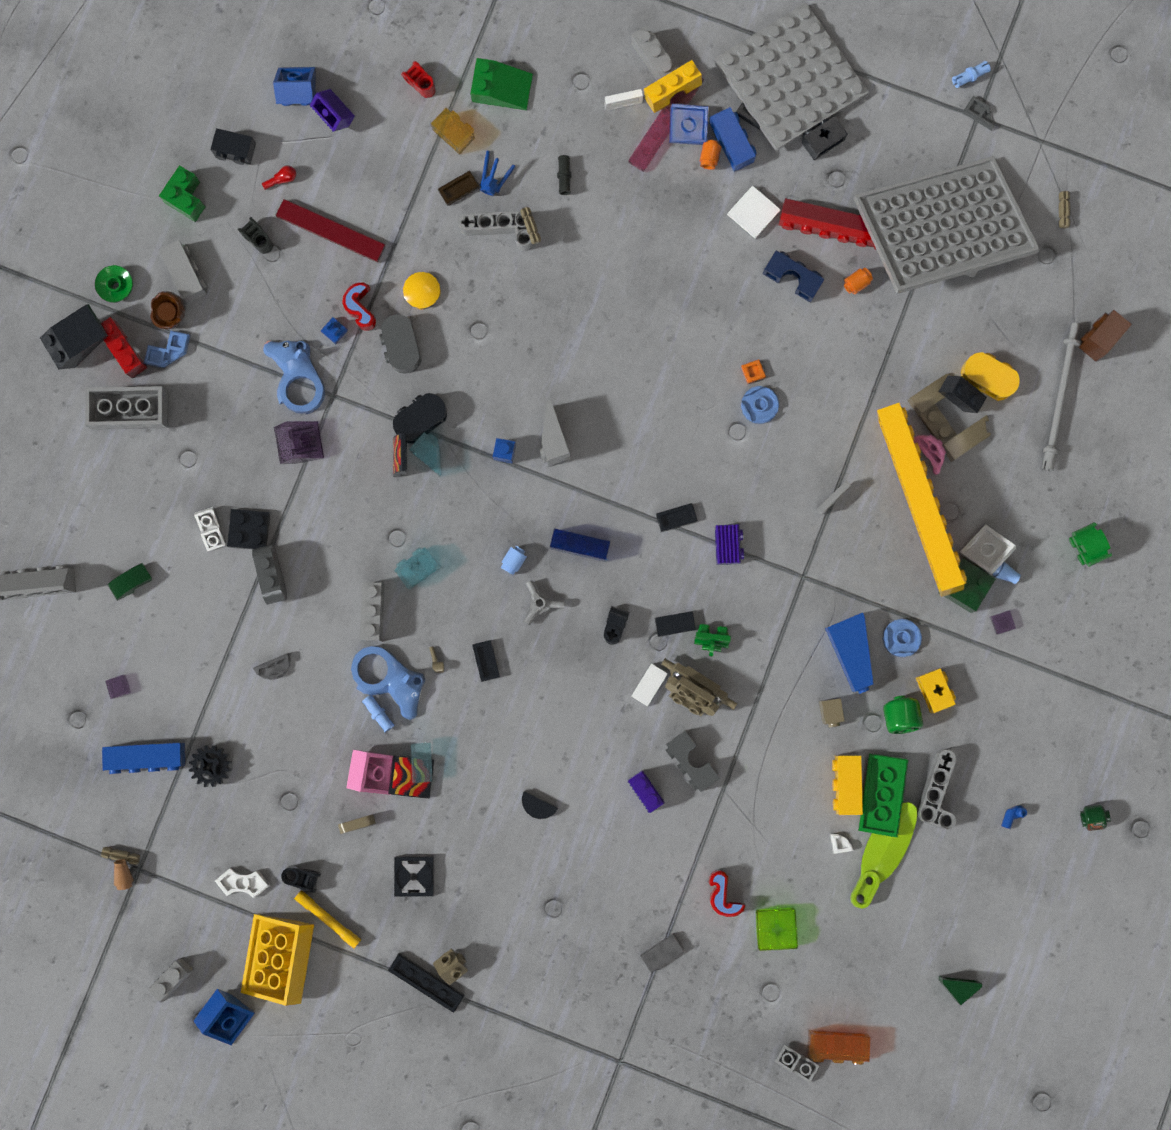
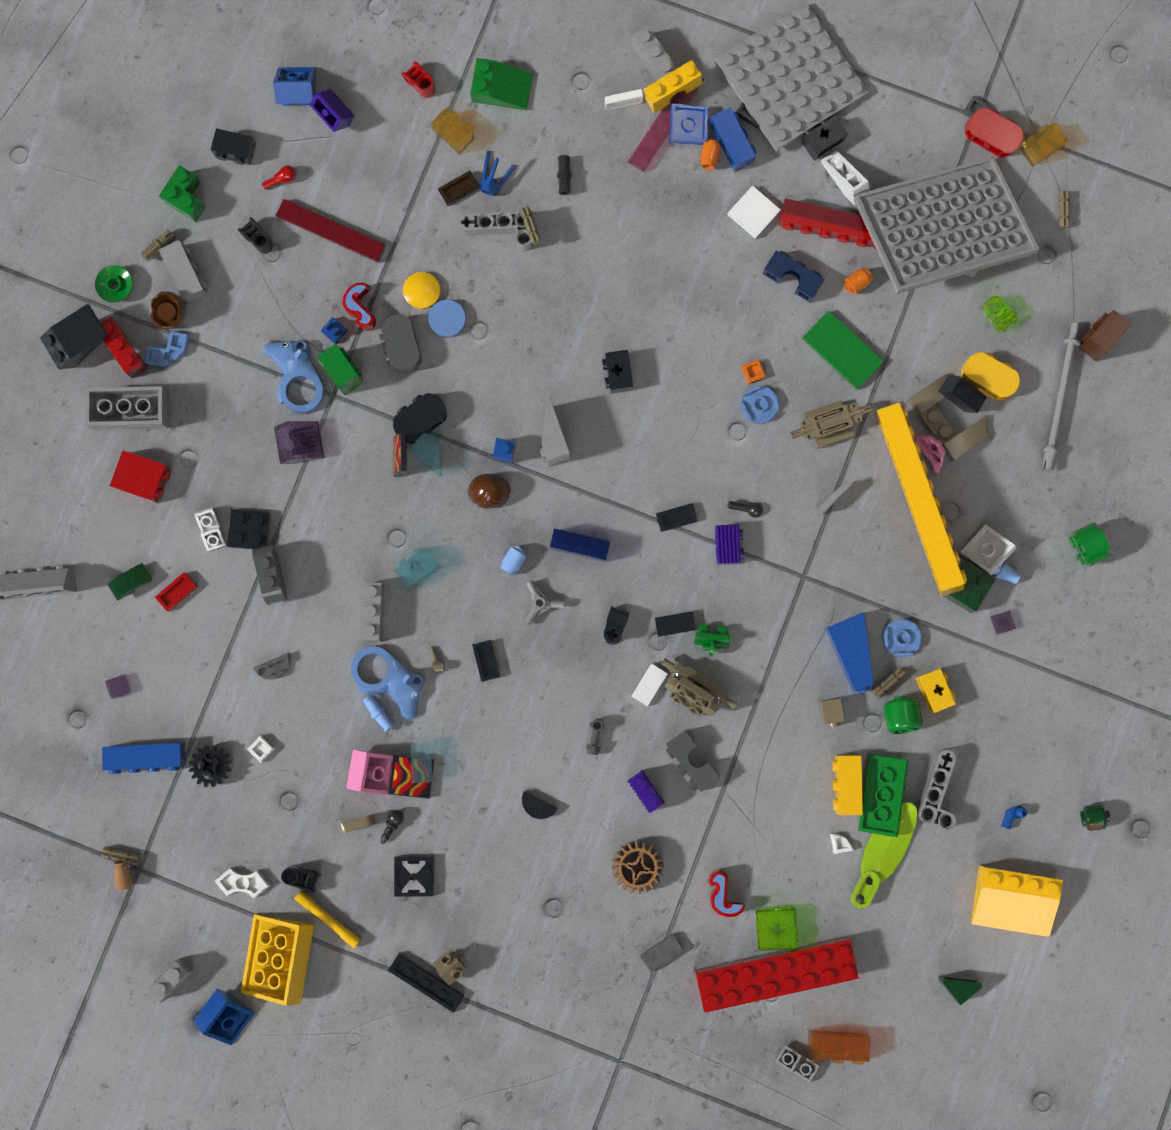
light blue pin [952,61,991,88] -> none
none -> red brick [109,450,171,503]
none -> dark tan axle [141,229,176,261]
none -> red tile [155,572,198,612]
none -> white tile [247,735,275,763]
none -> green brick [317,344,363,395]
none -> pearl dark grey bar [381,810,404,844]
none -> medium blue tile [428,300,466,338]
none -> reddish brown piece [468,474,511,509]
none -> dark grey bar [586,718,605,755]
none -> black brick [602,350,633,394]
none -> medium nougat gear [611,840,664,894]
none -> red brick [694,936,859,1013]
none -> pearl dark grey bar [727,501,763,518]
none -> dark tan piece [790,400,872,449]
none -> green tile [802,311,884,390]
none -> white slope [821,150,870,207]
none -> dark tan axle [872,668,906,698]
none -> brick [965,108,1023,158]
none -> yellow slope [971,865,1063,937]
none -> clear neon green piece [982,296,1018,333]
none -> clear yellow brick [1020,122,1068,167]

